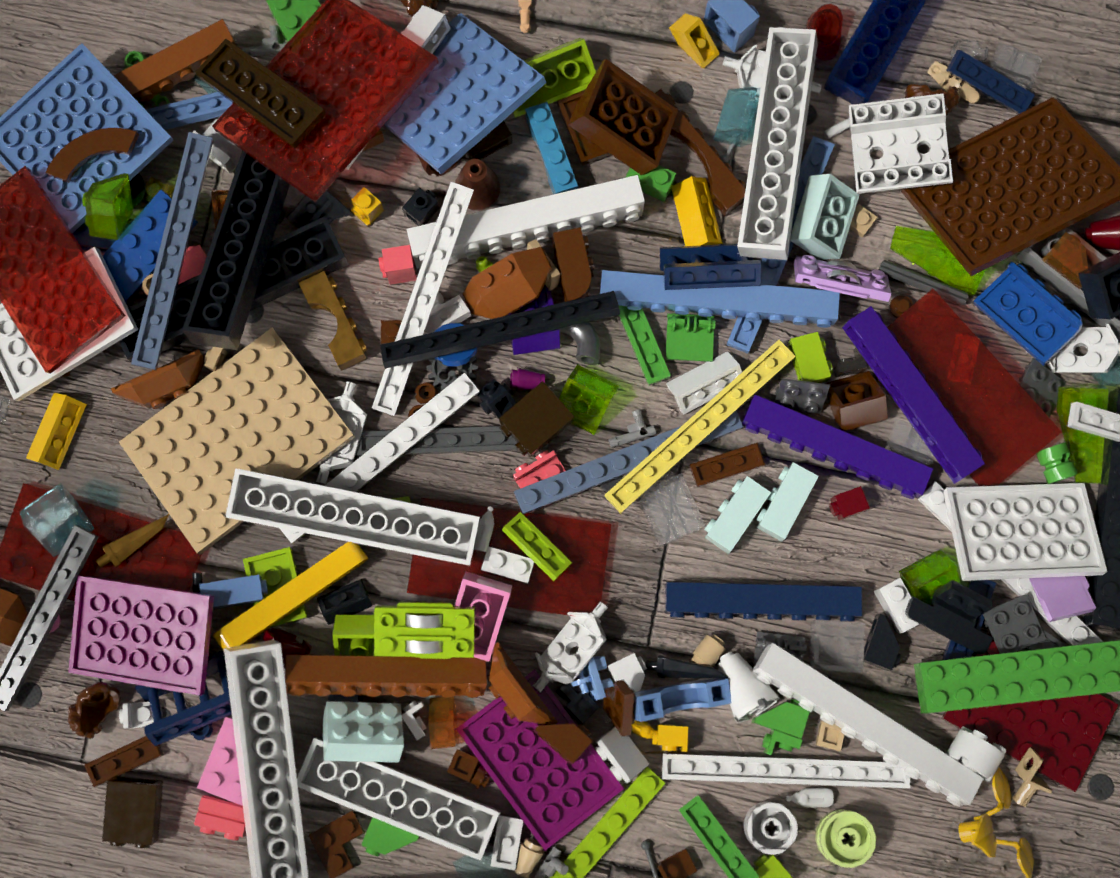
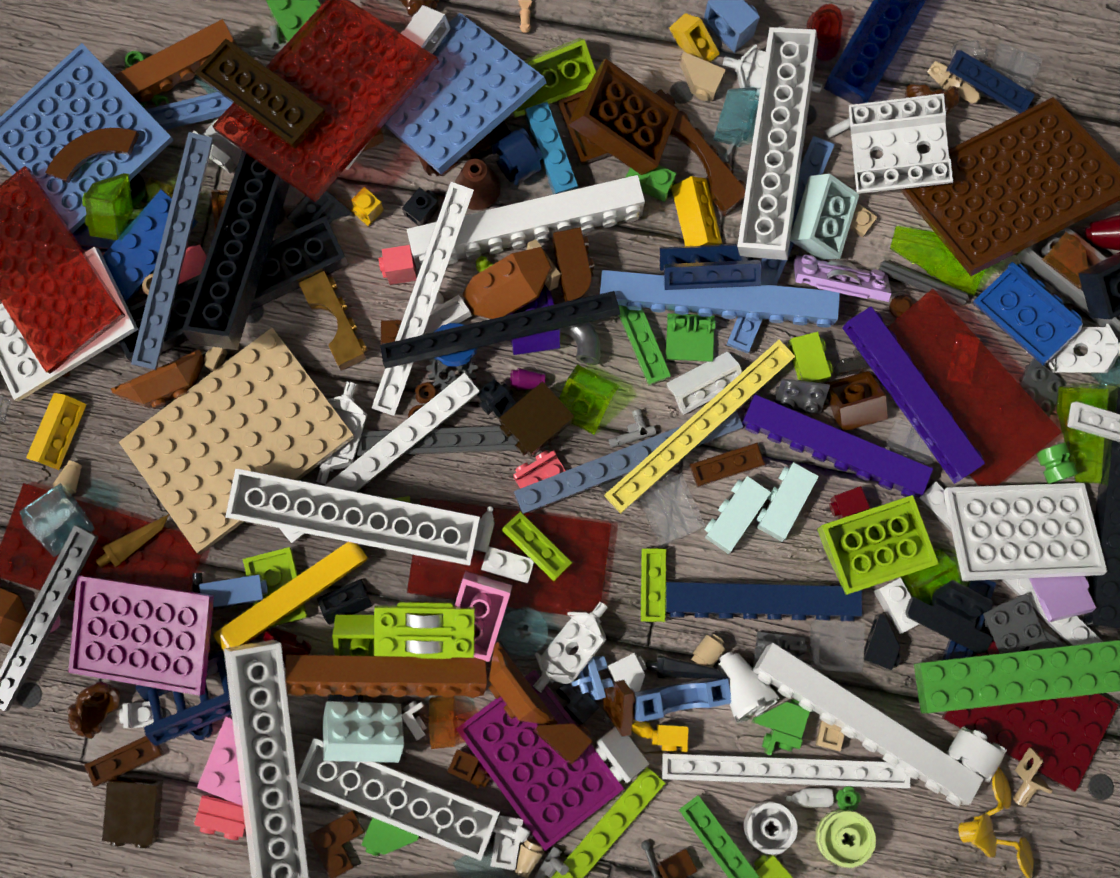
none -> tan cone [52,461,82,498]
none -> dark blue brick [491,128,543,185]
none -> white hand [493,825,530,842]
none -> clear light blue plate [499,607,548,656]
none -> lime plate [640,548,666,622]
none -> tan slope [680,52,726,102]
none -> lime slope [817,495,939,595]
none -> bright green plate [836,786,861,811]

